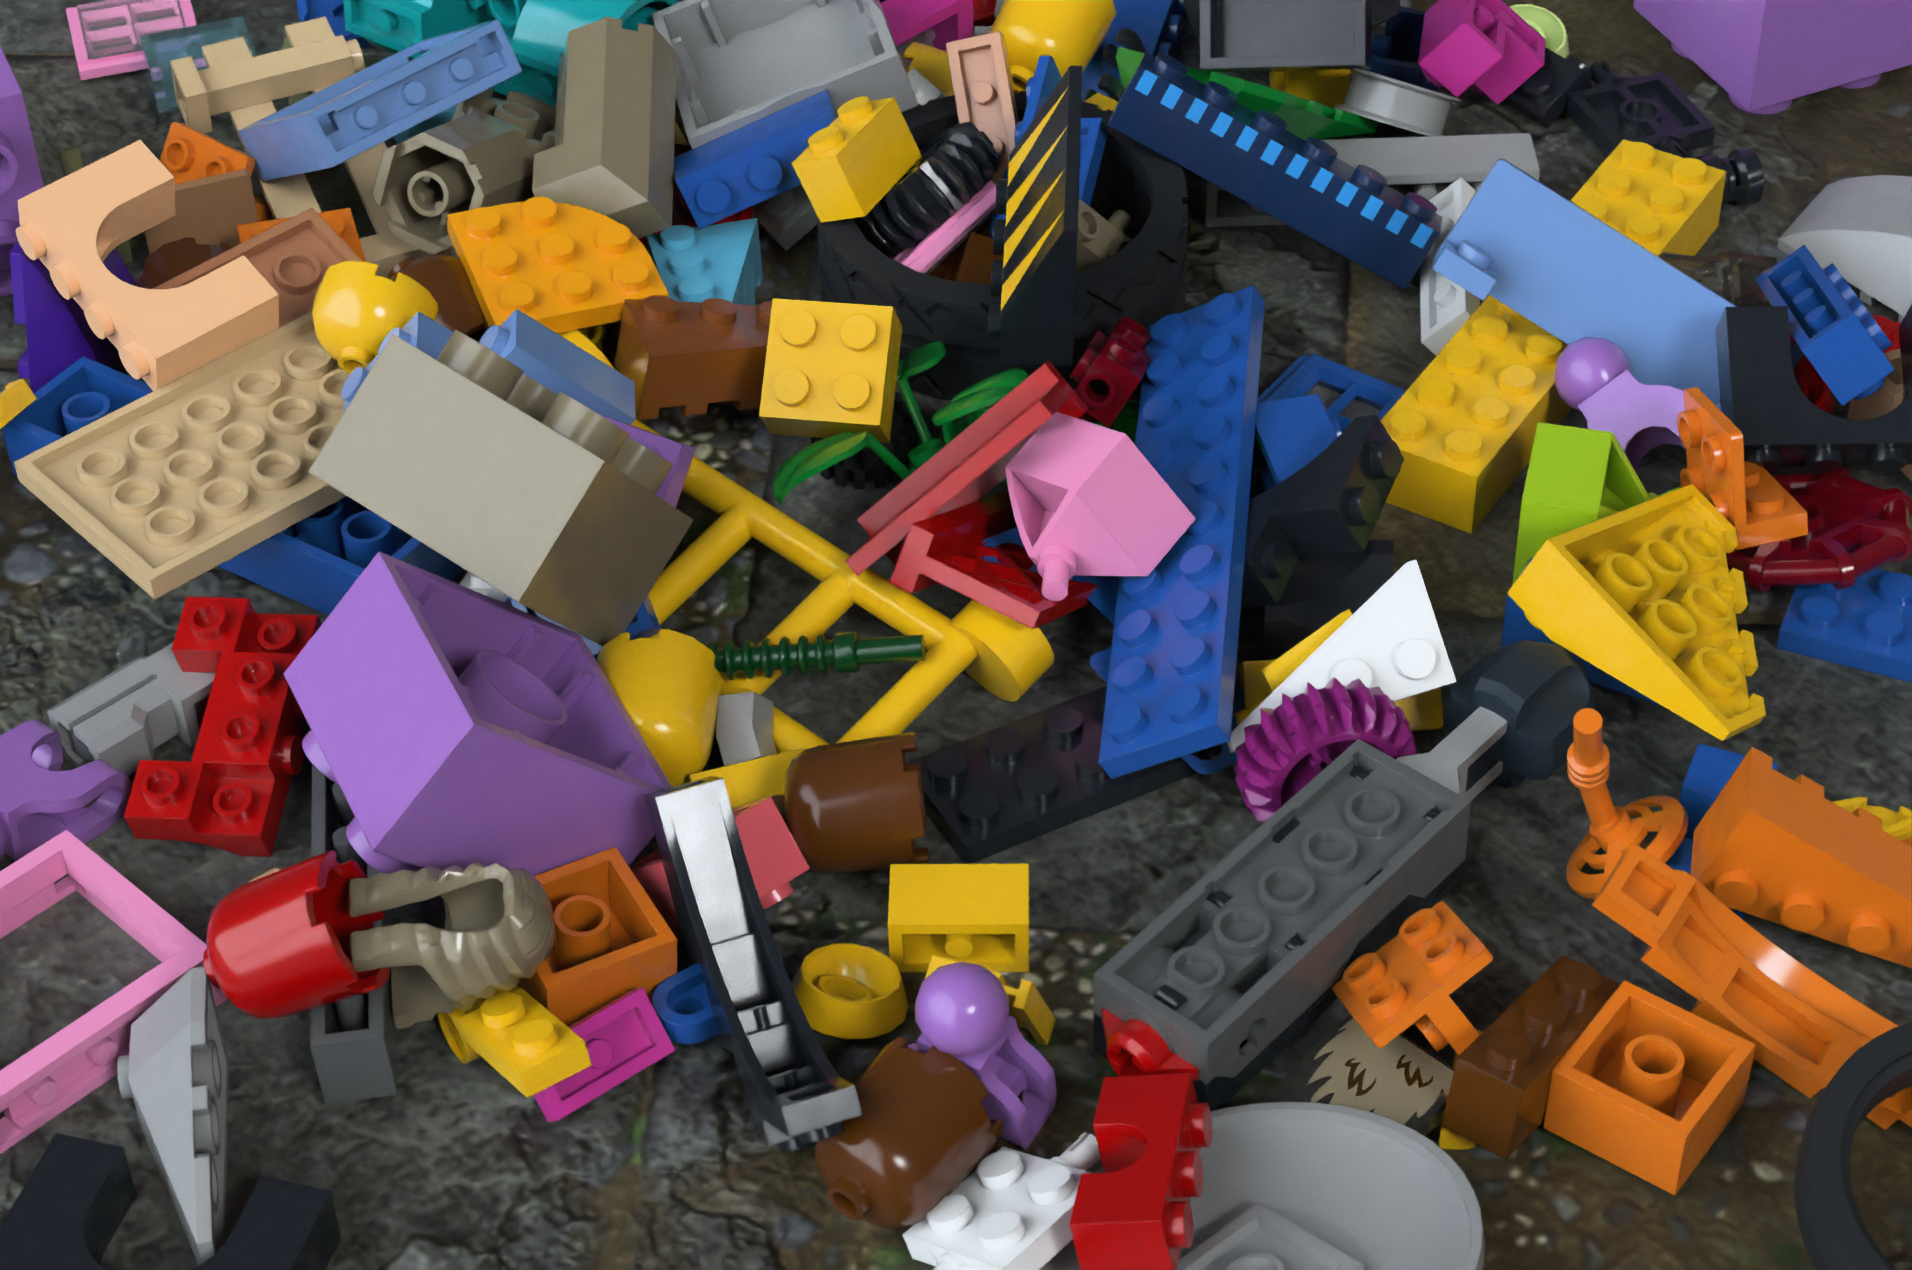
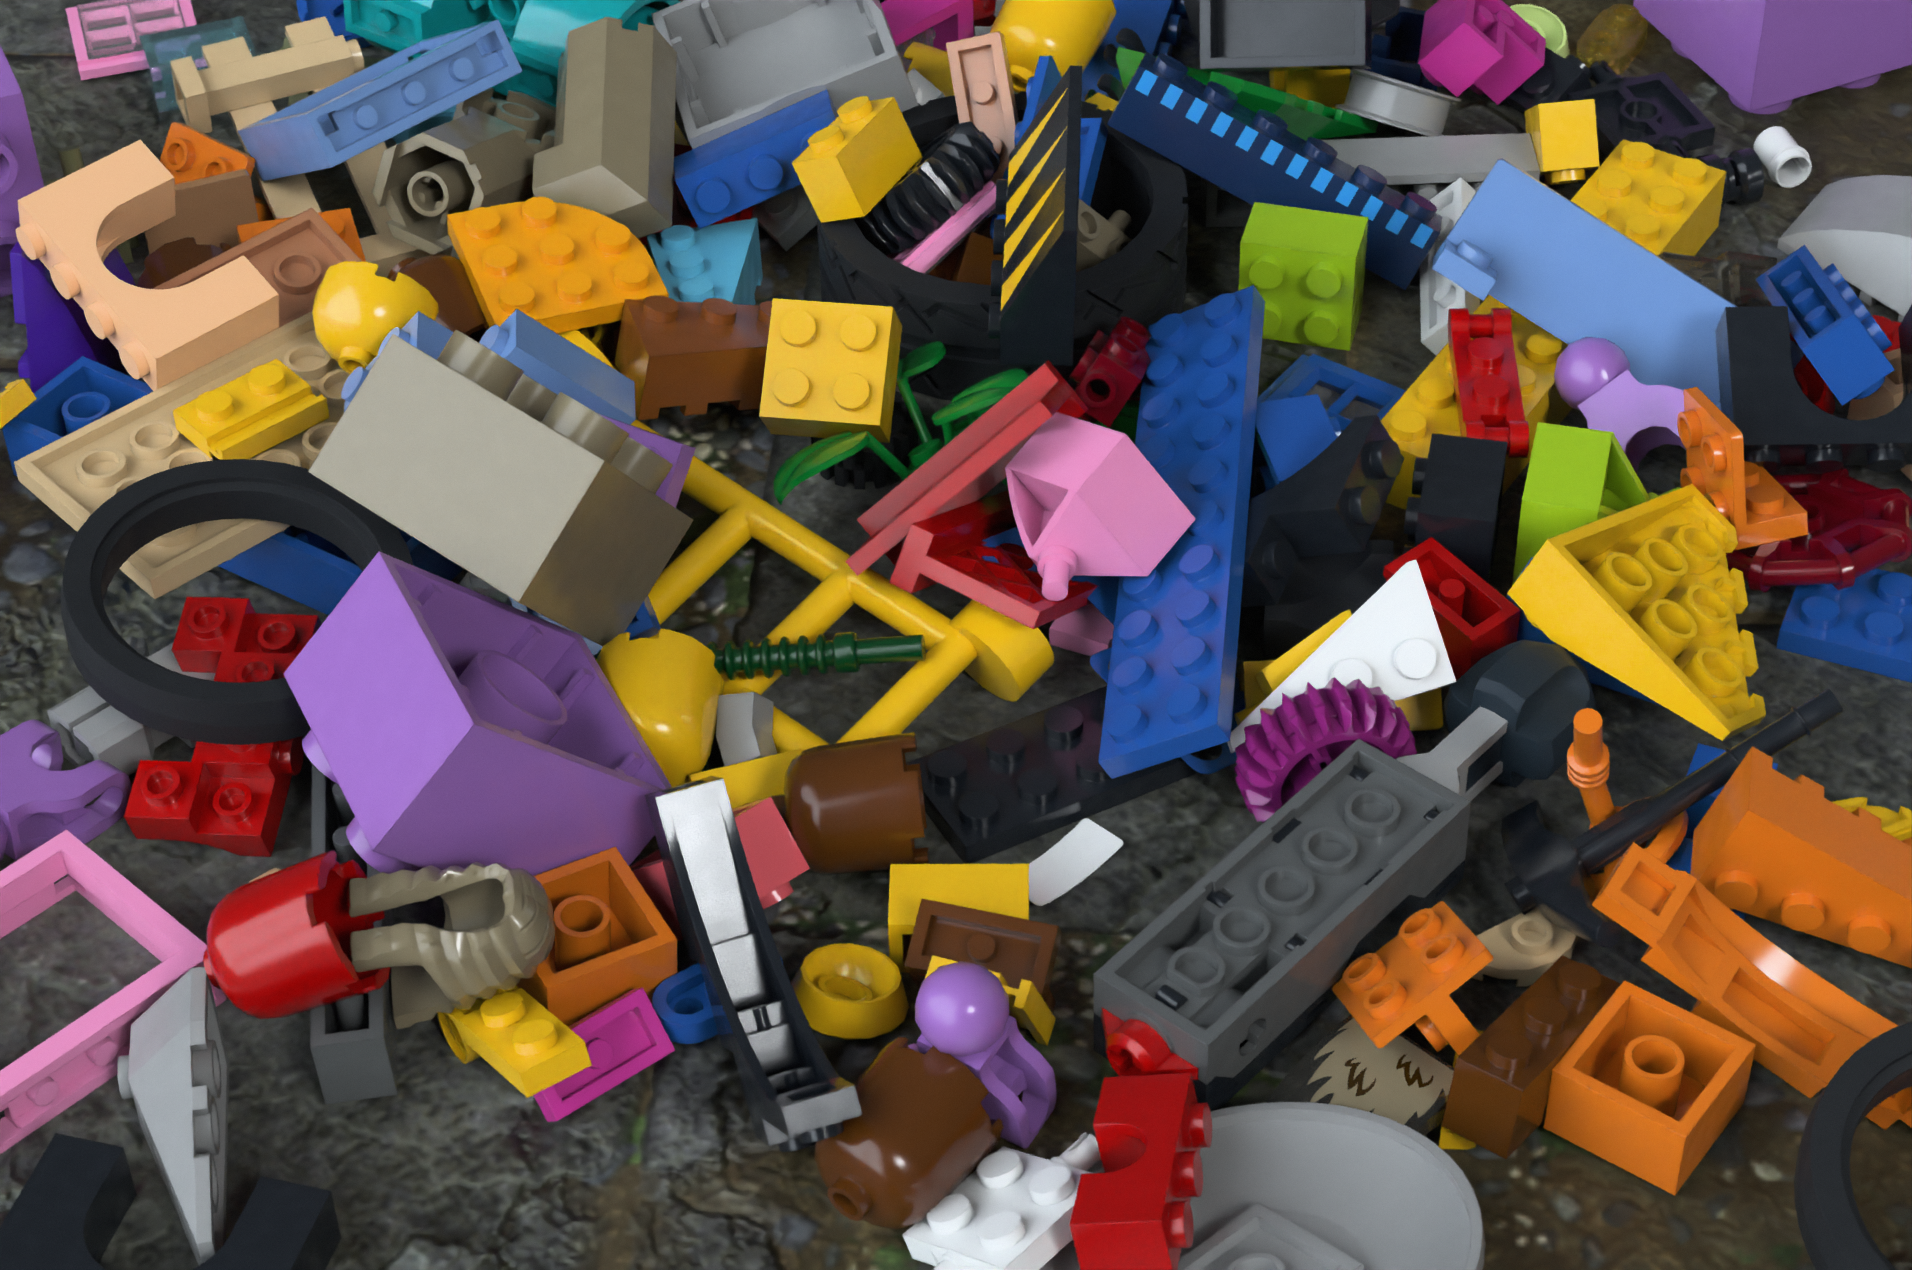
none -> black tyre [61,459,413,745]
none -> yellow plate [172,358,330,460]
none -> reddish brown panel [904,898,1062,1014]
none -> white sticker [1029,818,1124,906]
none -> bright pink tile [1049,603,1114,656]
none -> lime brick [1238,202,1368,351]
none -> red slope [1383,537,1521,681]
none -> black brick [1403,433,1508,584]
none -> red plate [1447,308,1529,458]
none -> tan plate [1472,907,1578,987]
none -> black piece [1501,689,1844,948]
none -> yellow brick [1525,99,1600,185]
none -> clear yellow plate [1575,4,1649,75]
none -> white piece [1754,126,1812,188]

